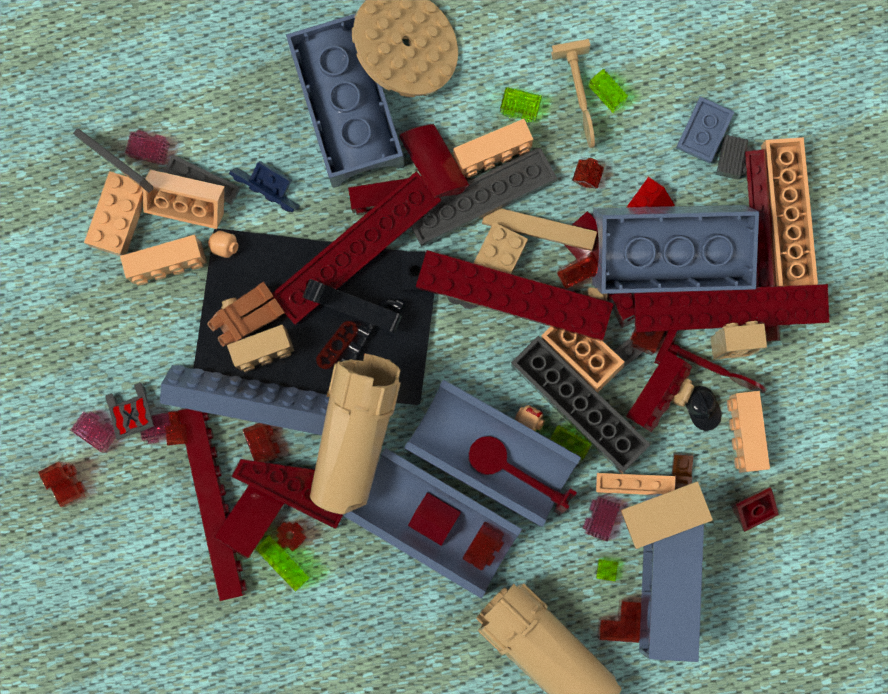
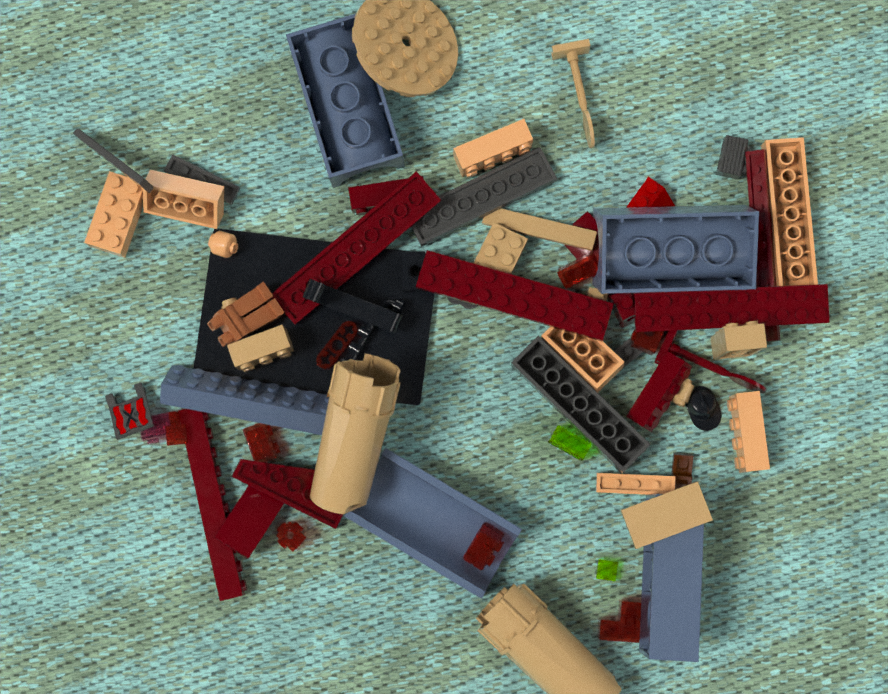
clear red brick [38,461,86,507] -> none
clear pink brick [70,411,116,453] -> none
light nougat brick [120,235,207,286] -> none
clear pink brick [125,130,170,165] -> none
dark blue bracket [229,161,300,212] -> none
clear neon green brick [255,535,312,592] -> none
dark red slope [399,124,469,198] -> none
sand blue piece [404,379,581,527] -> none
dark red slope [408,492,461,546] -> none
dark red piece [468,436,577,515] -> none
clear neon green brick [500,87,542,122] -> none
light nougat head [515,405,545,431] -> none
clear red brick [572,158,604,189] -> none
clear pink brick [582,497,620,542] -> none
clear neon green brick [588,69,628,113] -> none
sand blue plate [676,96,734,164] -> none
dark red slope [731,487,779,532] -> none

